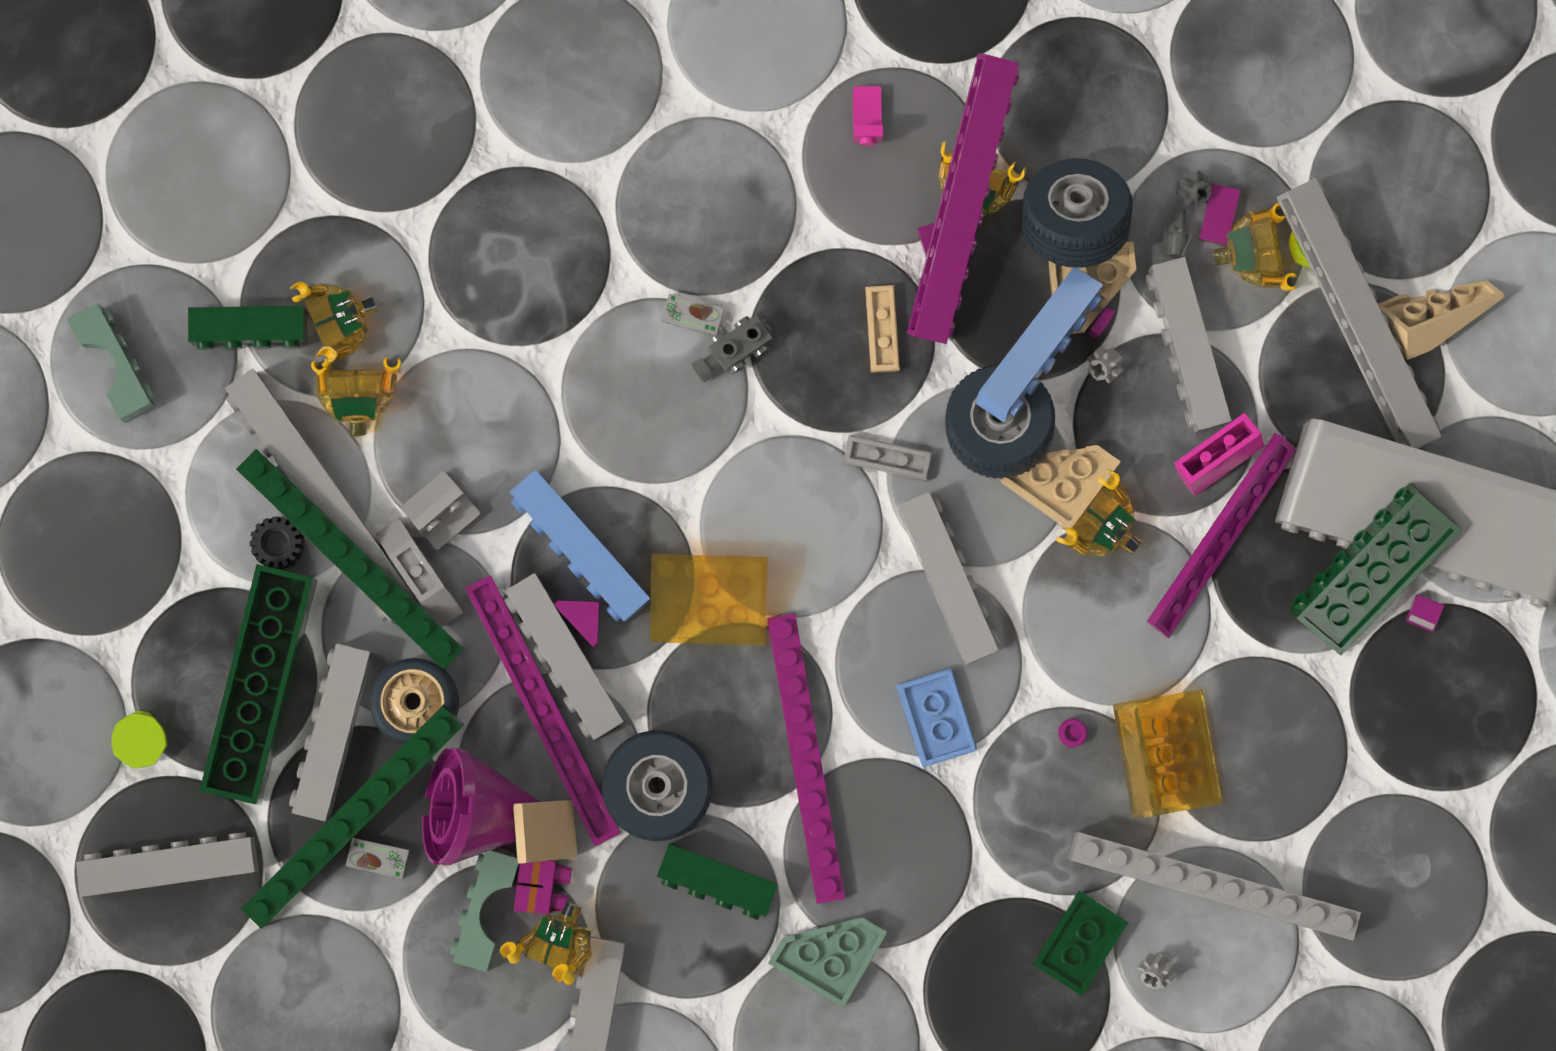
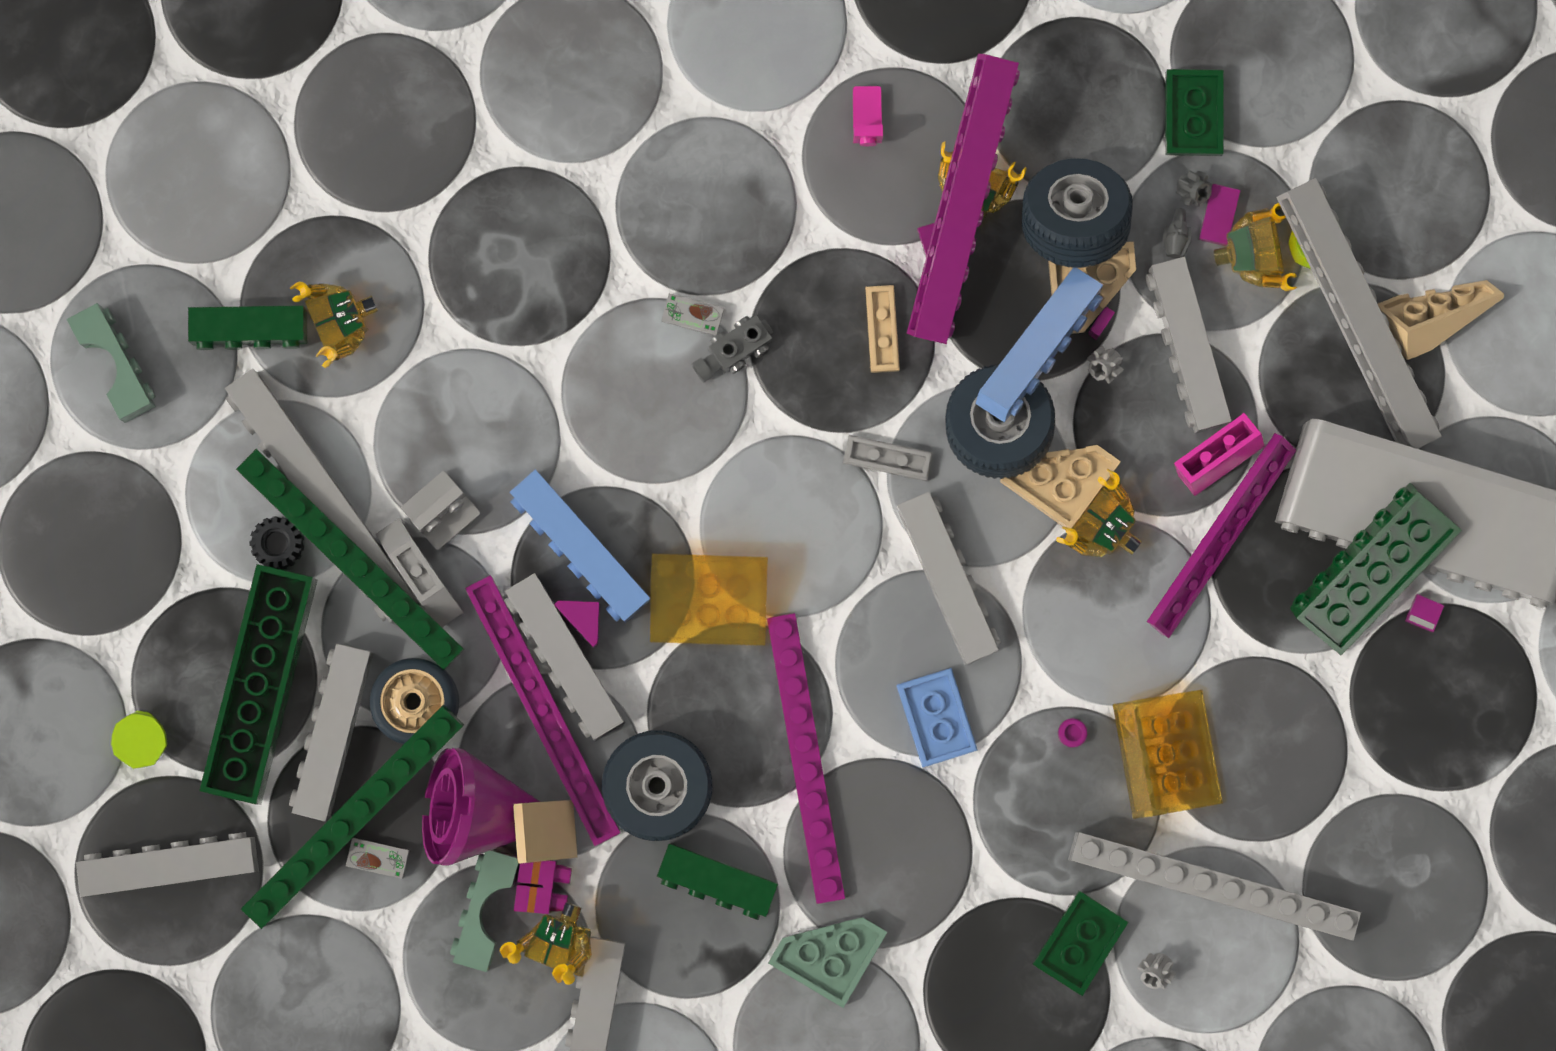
clear yellow torso [311,357,401,436] -> none
none -> dark green plate [1165,69,1224,156]

